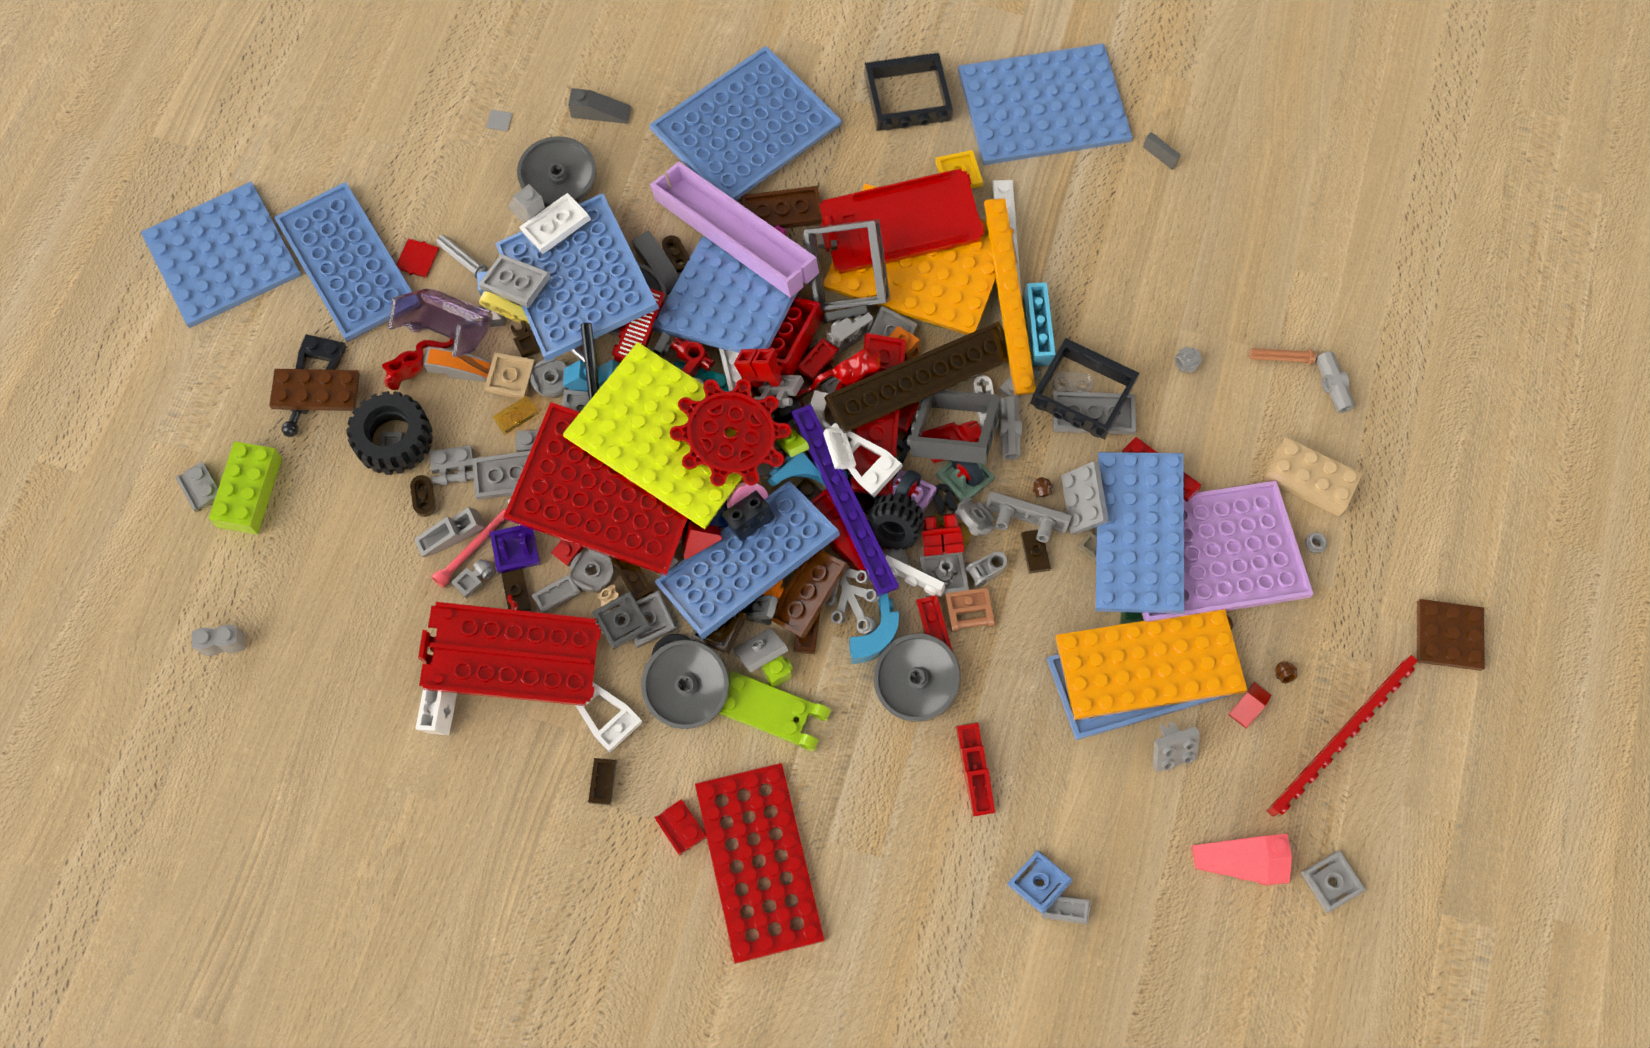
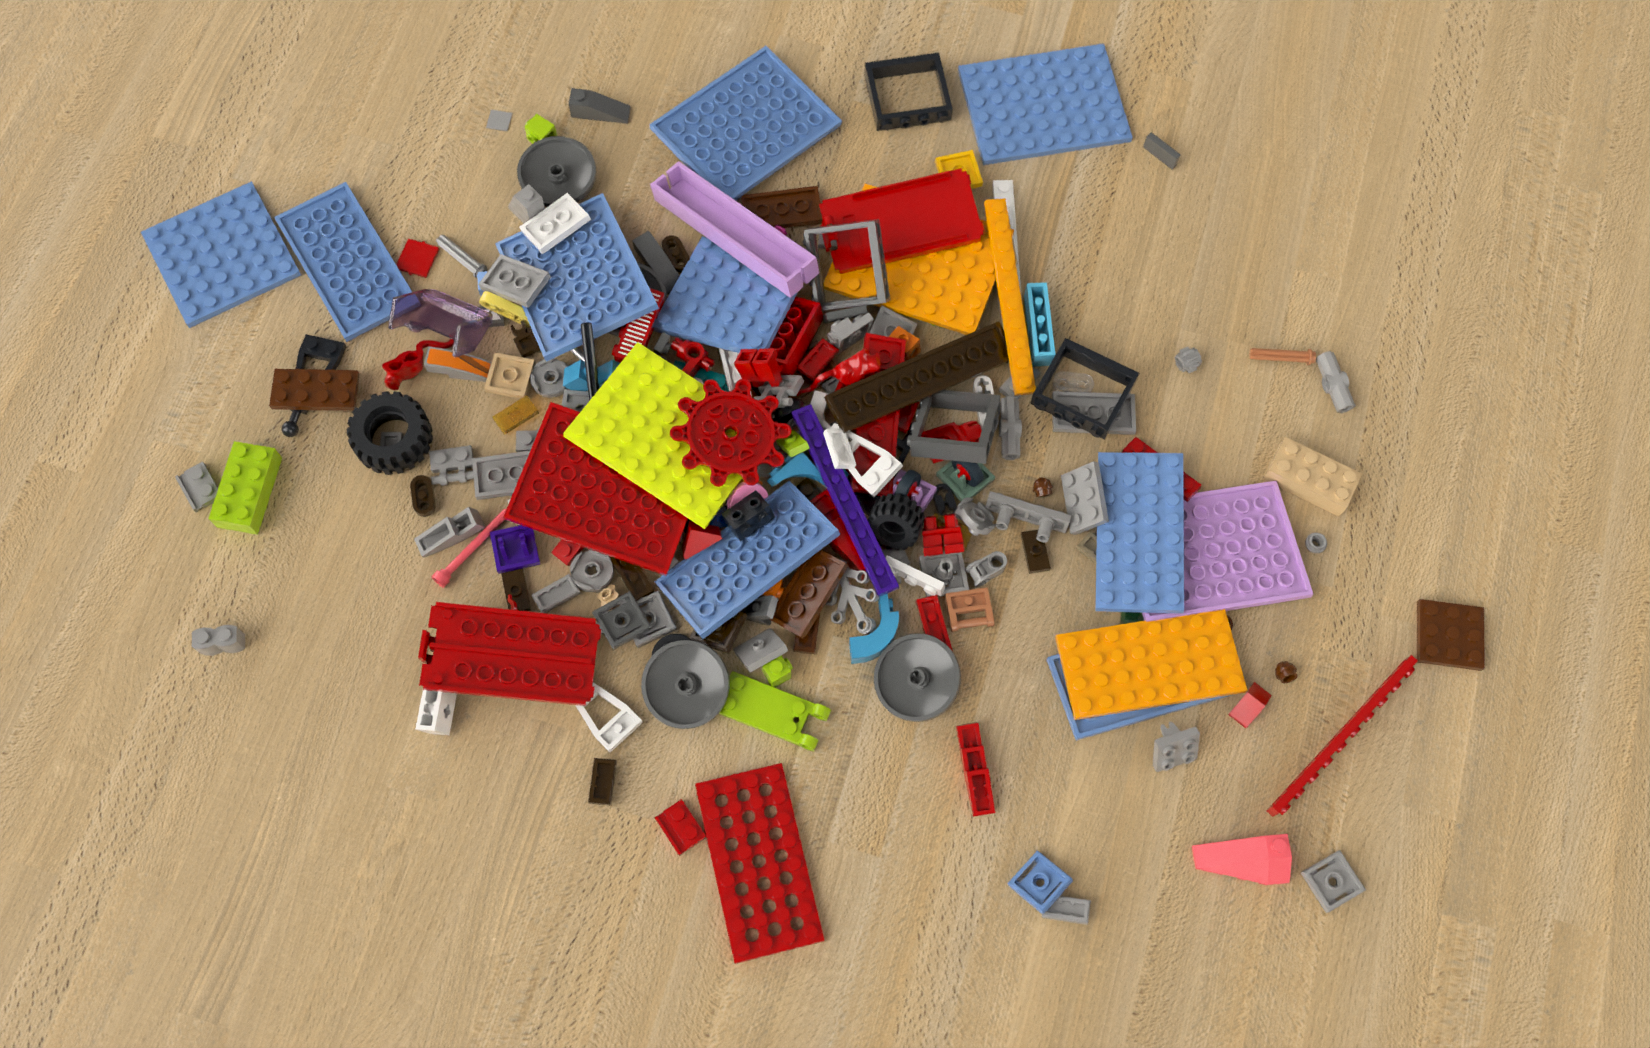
light grey plate [451,559,494,599] -> none
none -> lime brick [524,113,557,144]

